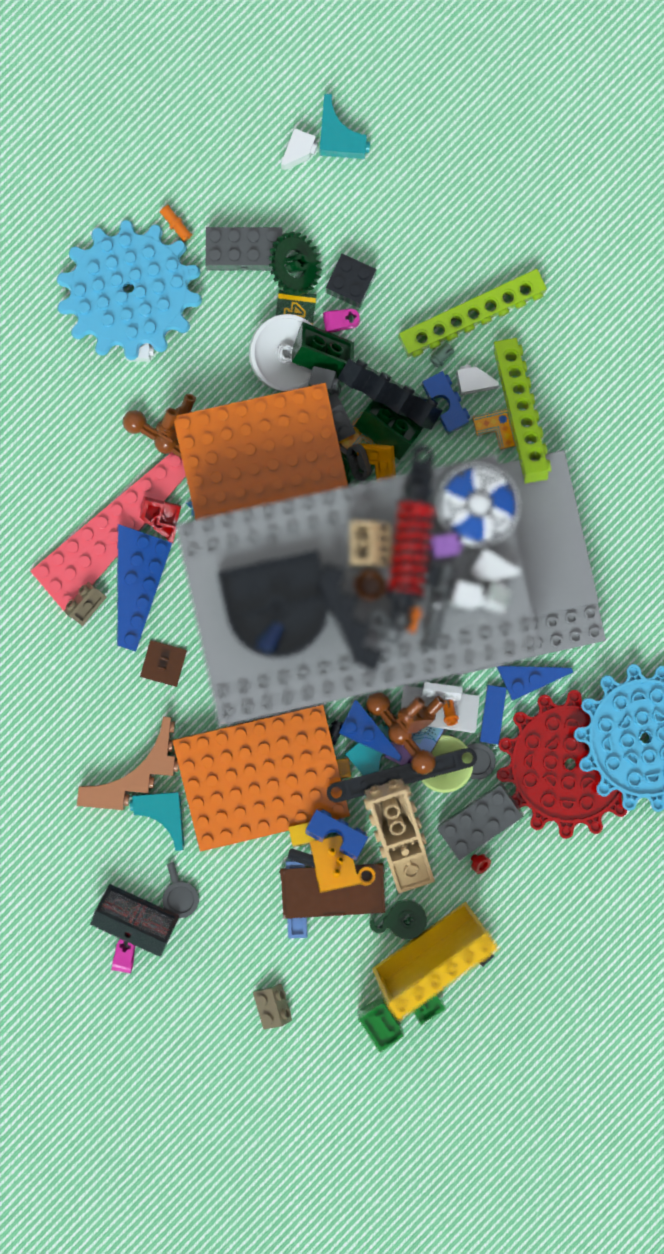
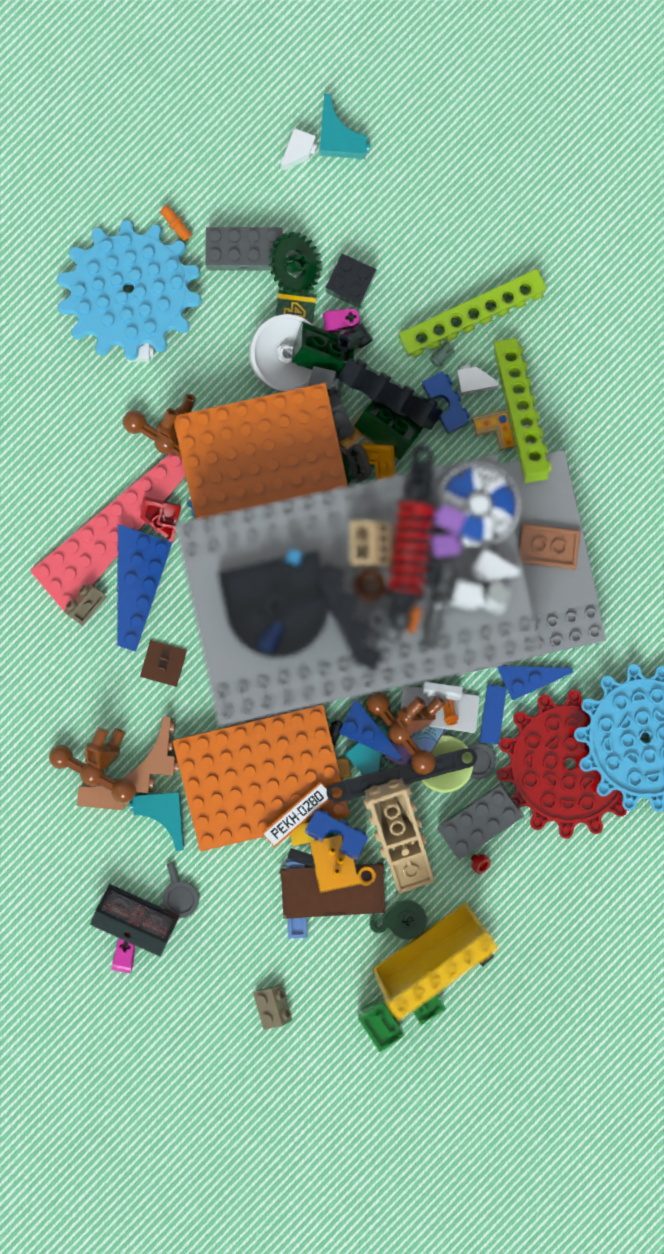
none -> dark orange connector [49,727,136,804]
none -> tile [262,782,333,848]
none -> dark azure piece [285,548,303,566]
none -> black piece [337,323,373,352]
none -> medium lavender brick [434,504,468,534]
none -> nougat tile [518,523,581,570]

